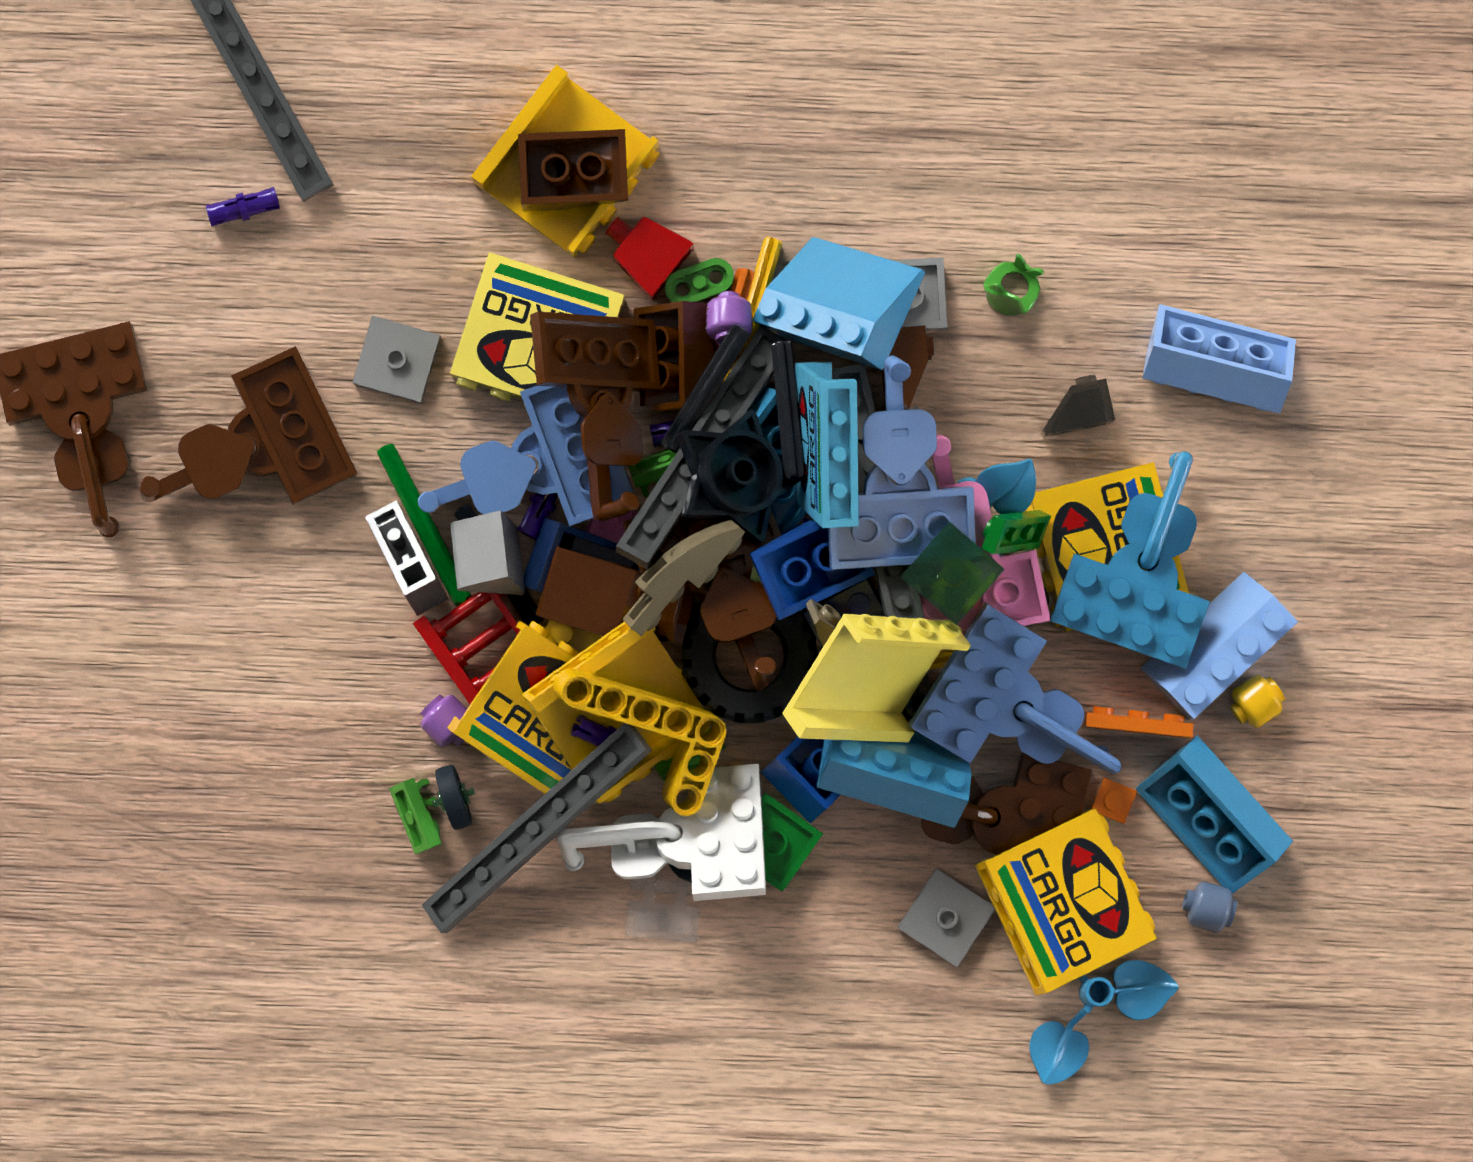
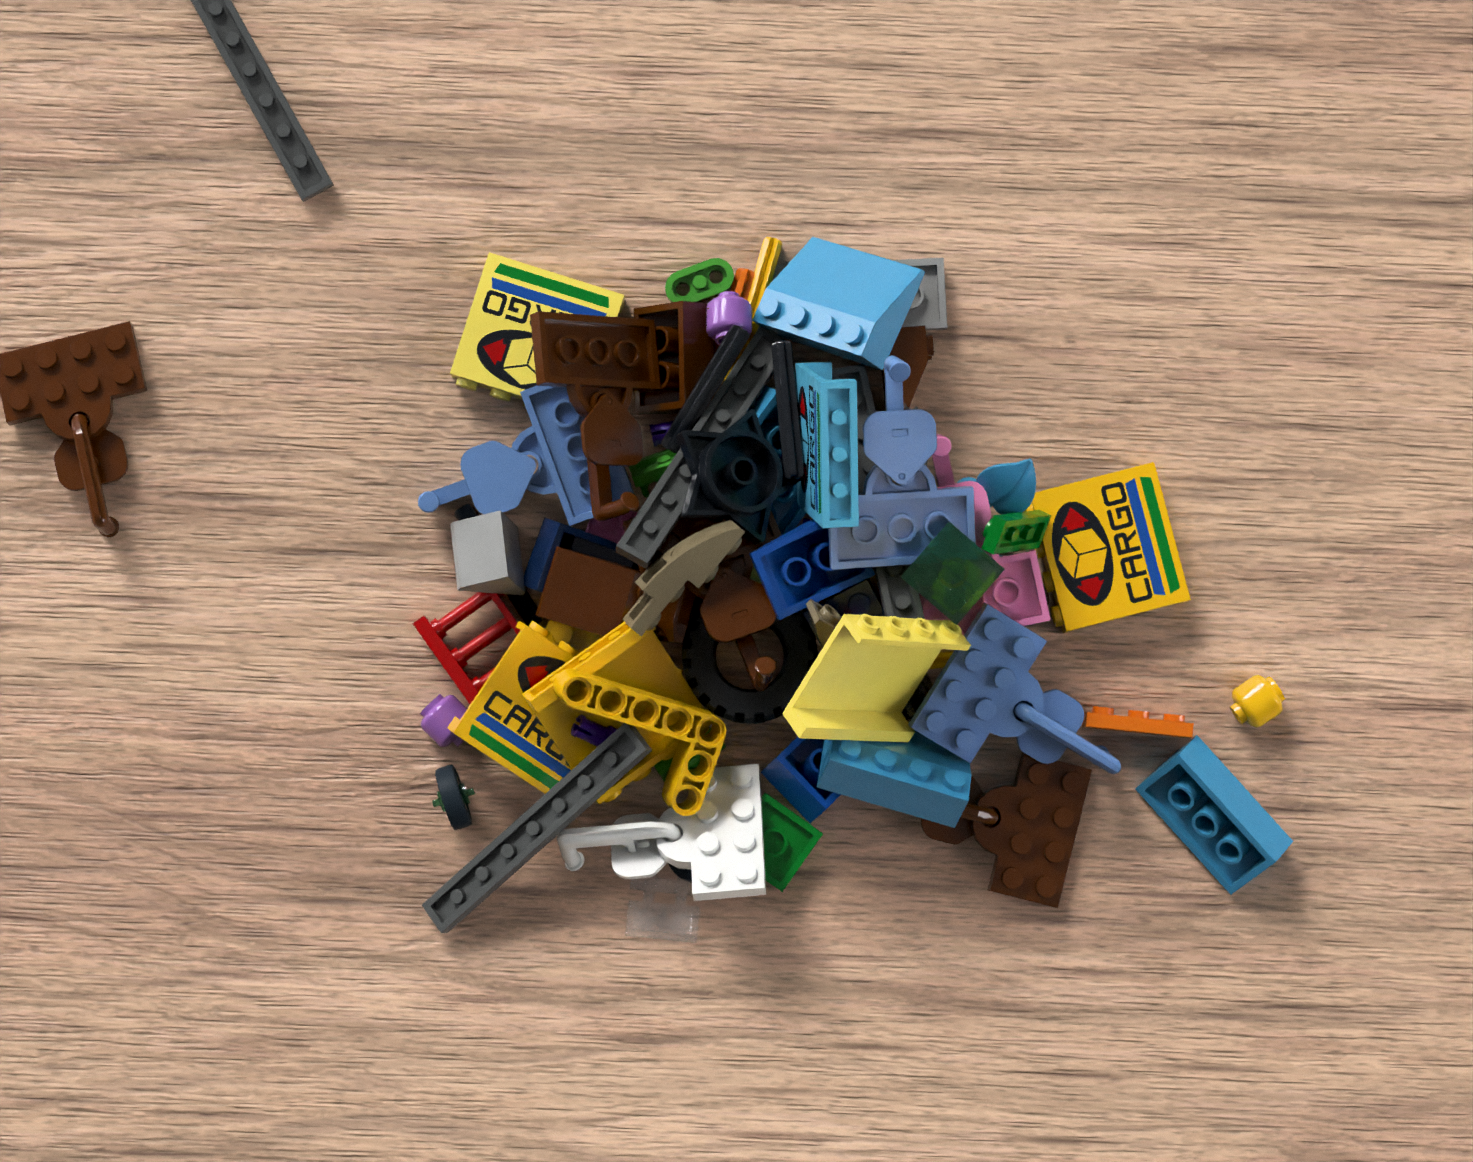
reddish brown plate [139,346,357,505] -> none
dark purple pin [206,187,280,227] -> none
light grey plate [353,316,441,404] -> none
dark grey slope [365,500,449,616] -> none
green axle [377,443,471,605] -> none
bright green plate [389,778,442,855] -> none
yellow panel [471,64,660,258] -> none
dark purple pin [516,493,558,540] -> none
reddish brown slope [518,129,628,212] -> none
red torso [605,216,694,301] -> none
light grey plate [897,868,995,967] -> none
yellow panel [974,808,1157,995] -> none
bright green piece [983,254,1044,316] -> none
dark azure plant [1029,960,1179,1085] -> none
clear smoke slope [1041,375,1115,438] -> none
dark azure plate [1050,451,1210,669] -> none
orange plate [1090,777,1137,824] -> none
light blue slope [1140,572,1298,720] -> none
light blue slope [1143,304,1296,414] -> none
sand blue head [1182,881,1238,933] -> none

